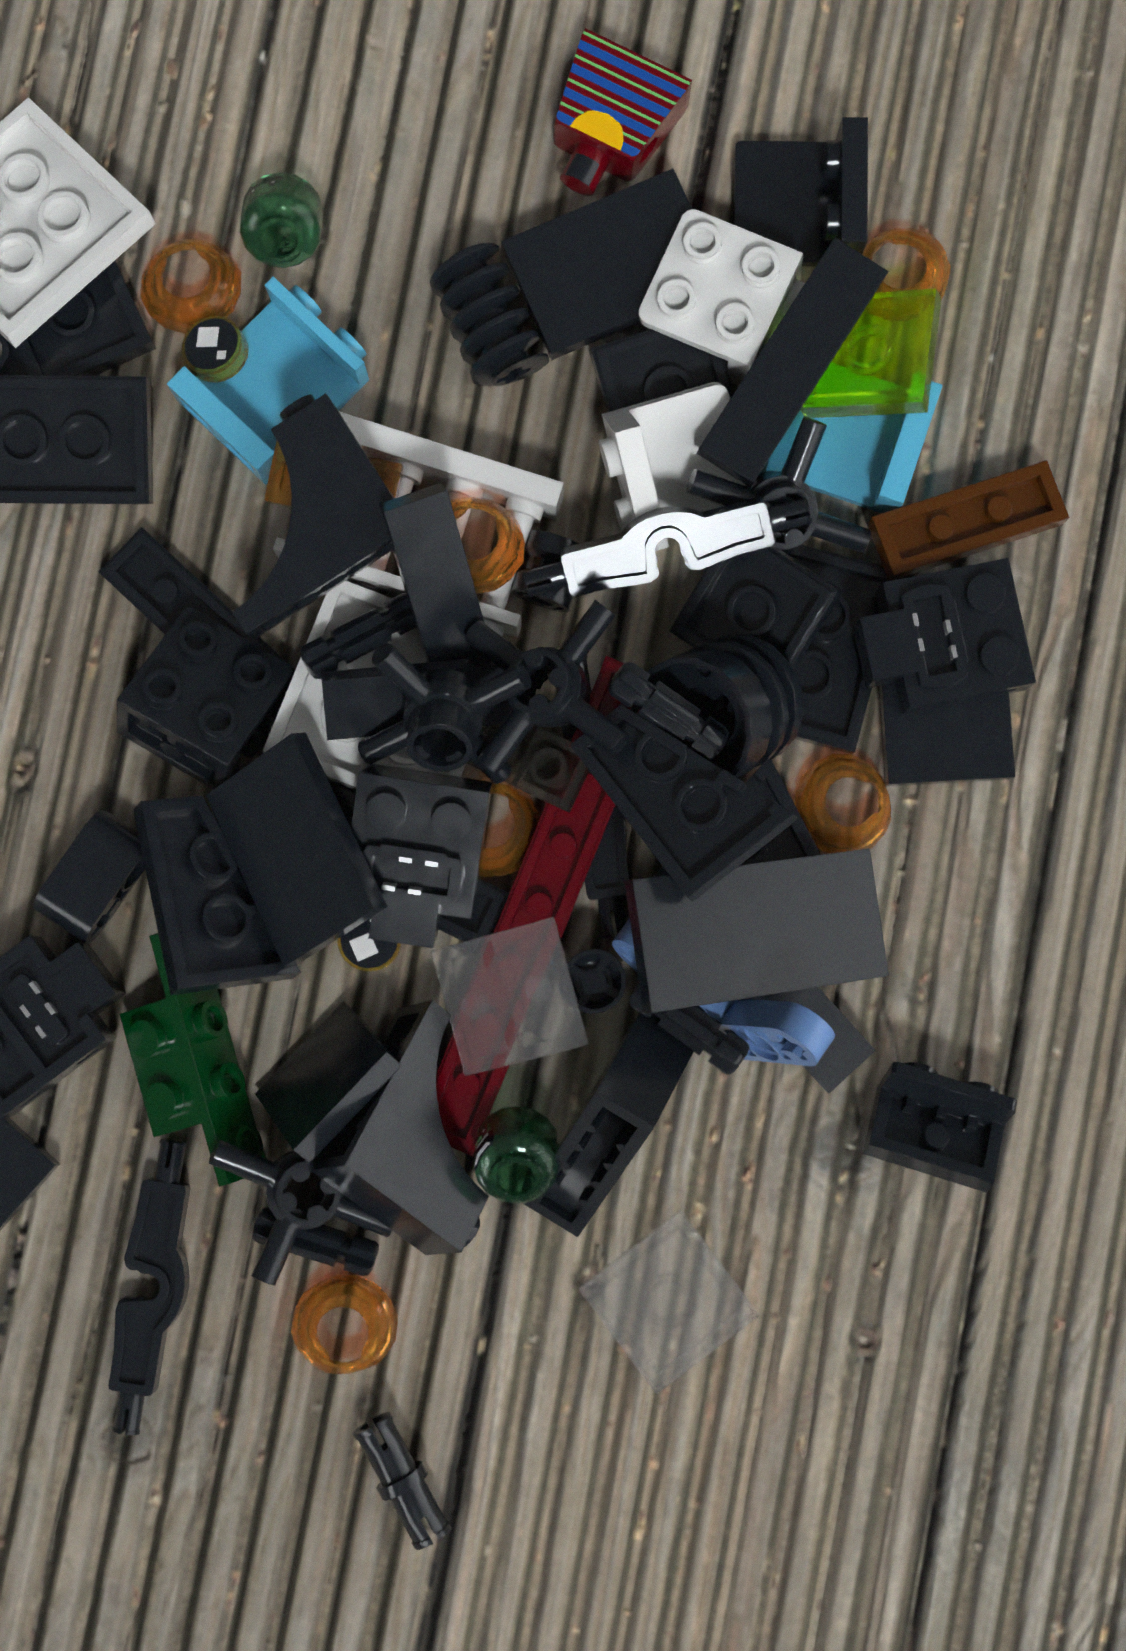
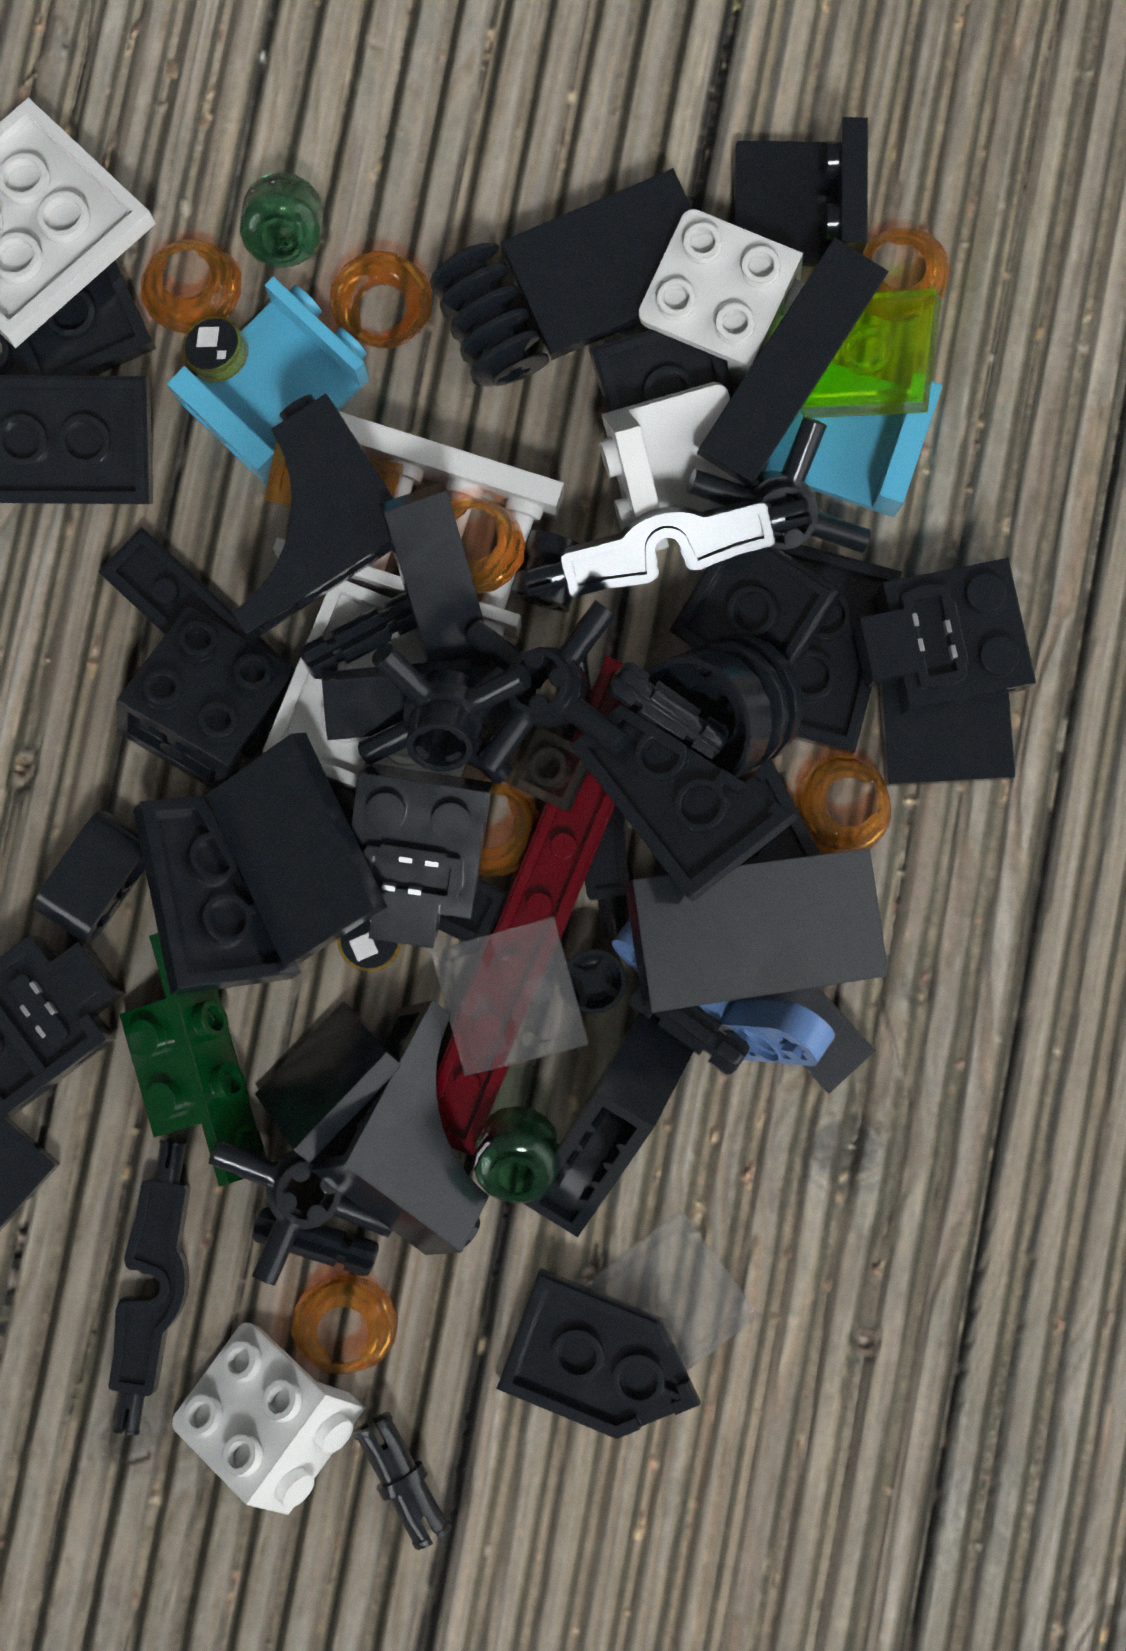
torso [554,28,692,196] -> none
black bracket [862,1062,1017,1193] -> none
reddish brown plate [867,460,1070,581] -> none
none -> white bracket [172,1323,365,1515]
none -> clear orange piece [329,251,432,349]
none -> black tile [496,1268,701,1439]

